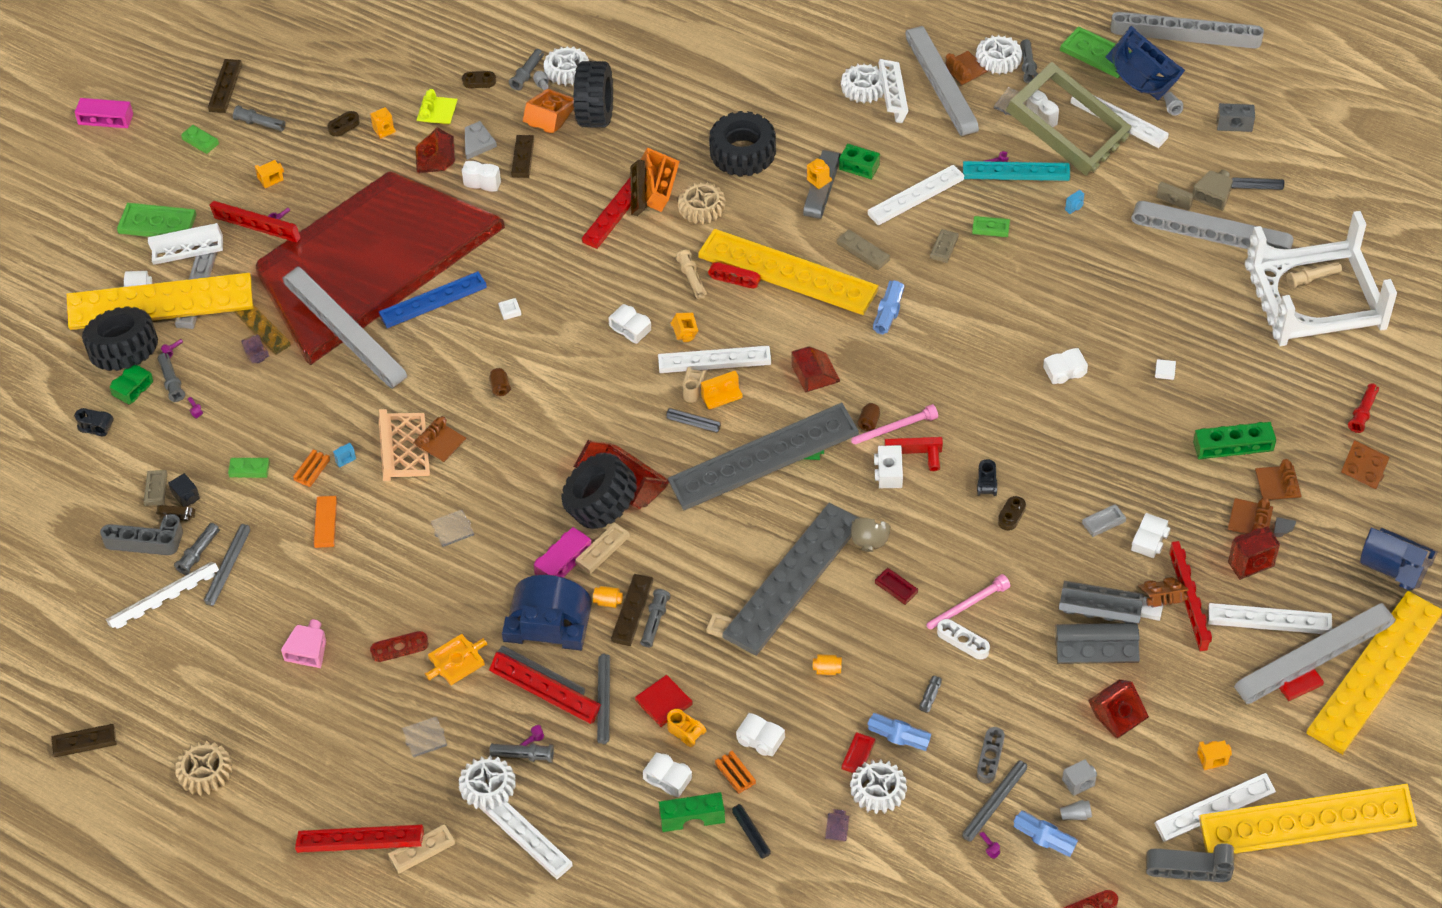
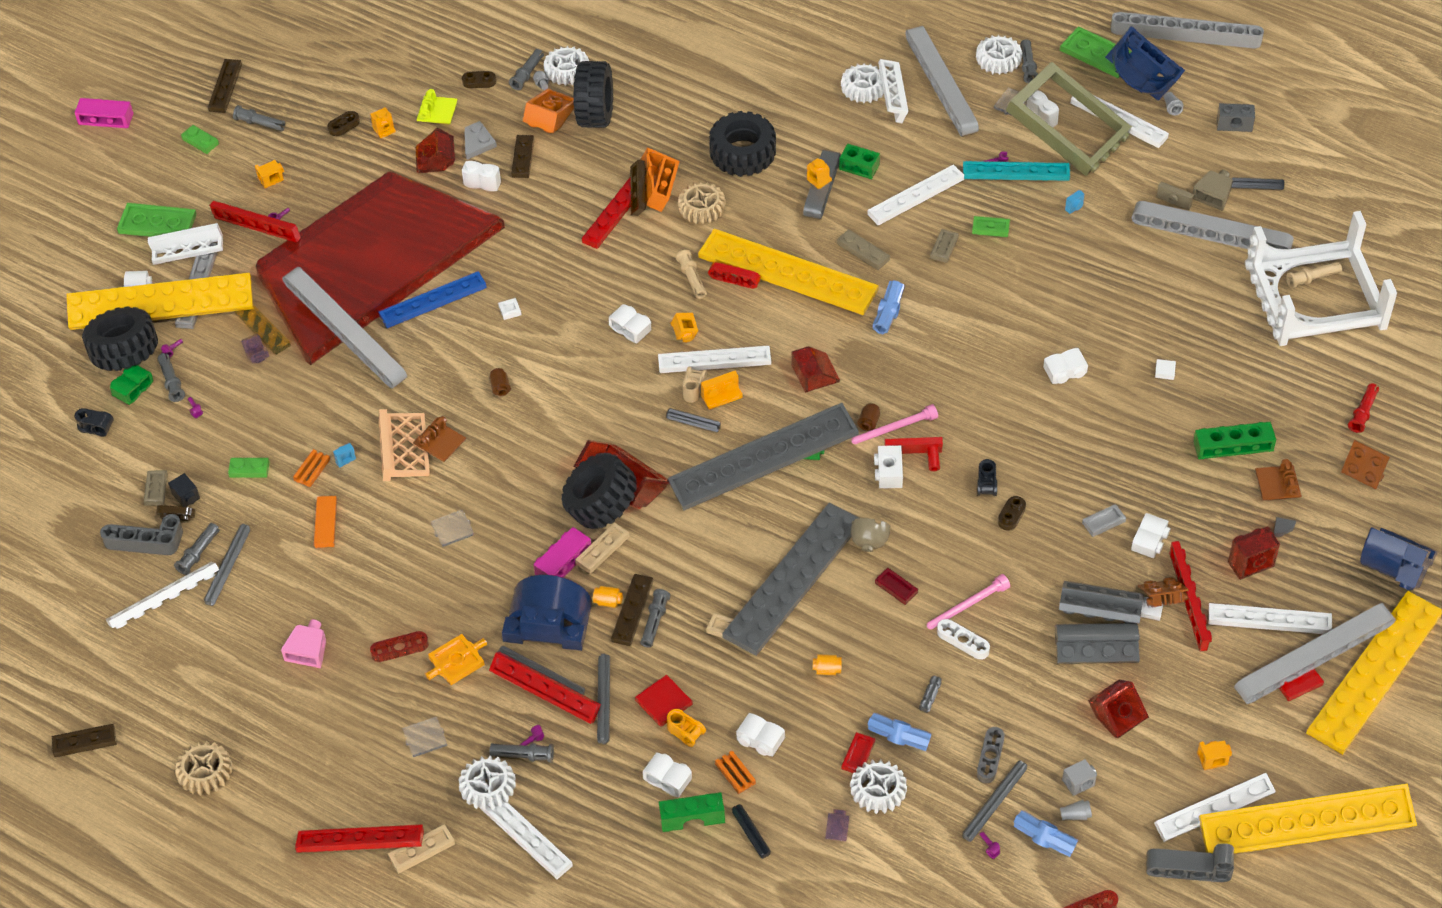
dark orange hinge [945,51,989,85] -> none
dark orange hinge [1228,497,1273,538] -> none

